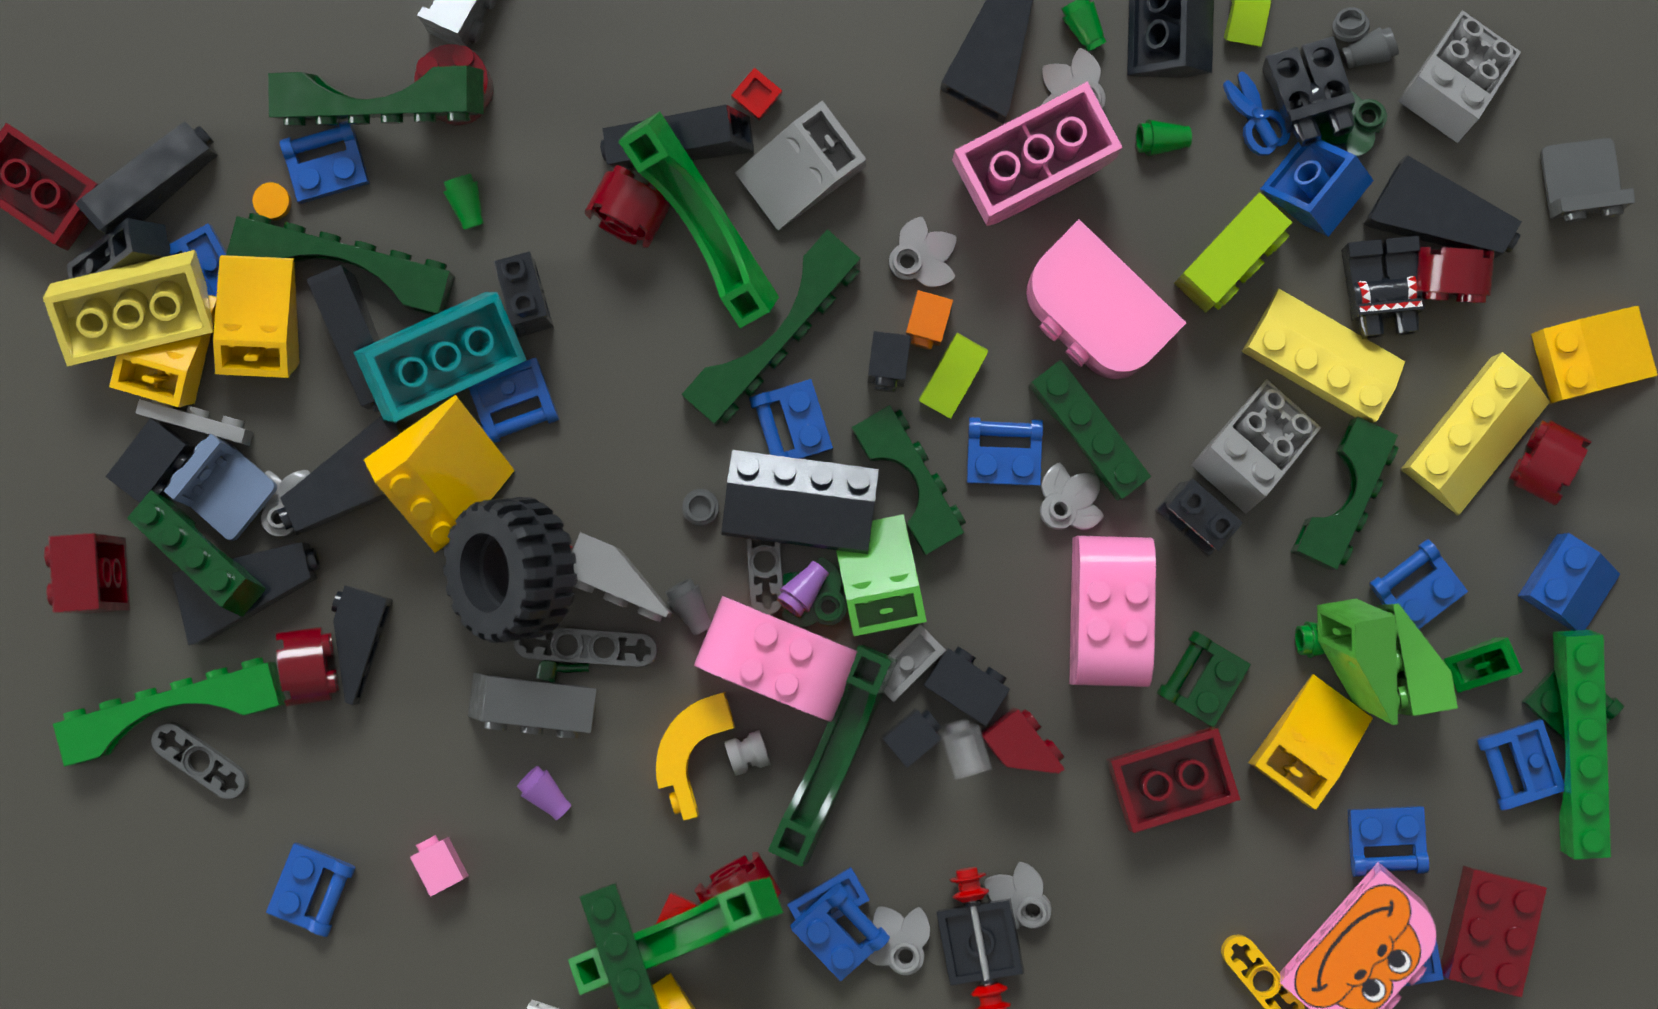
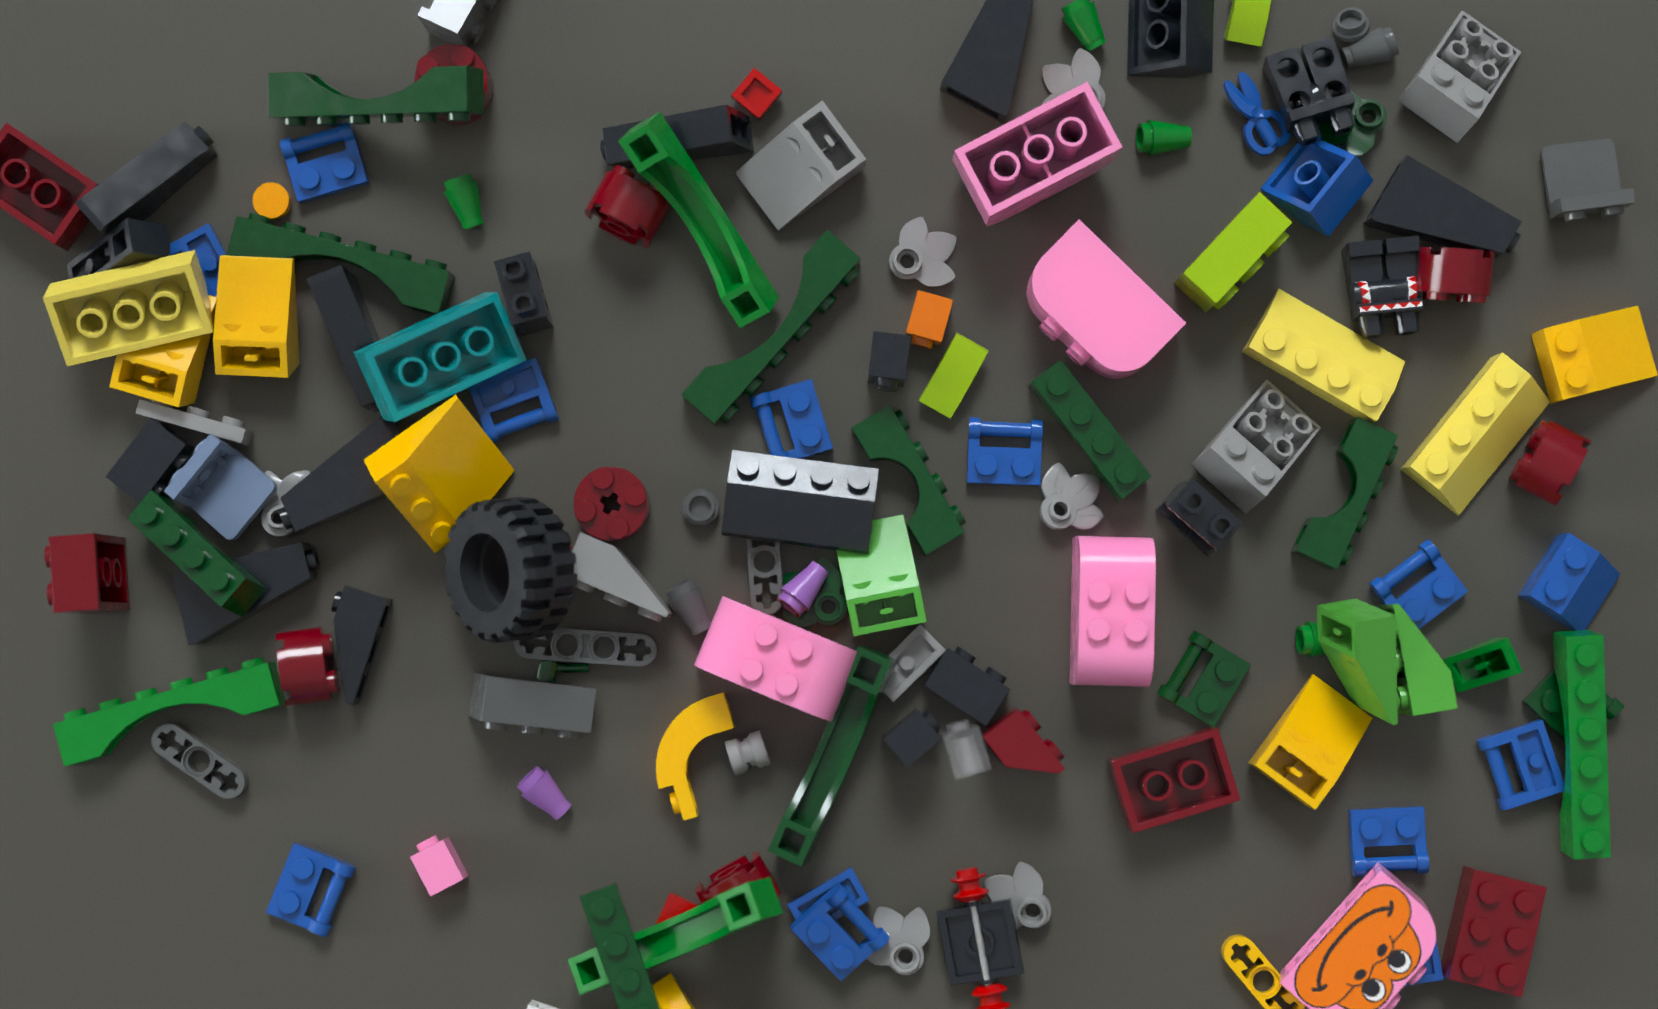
none -> dark red brick [573,467,651,542]

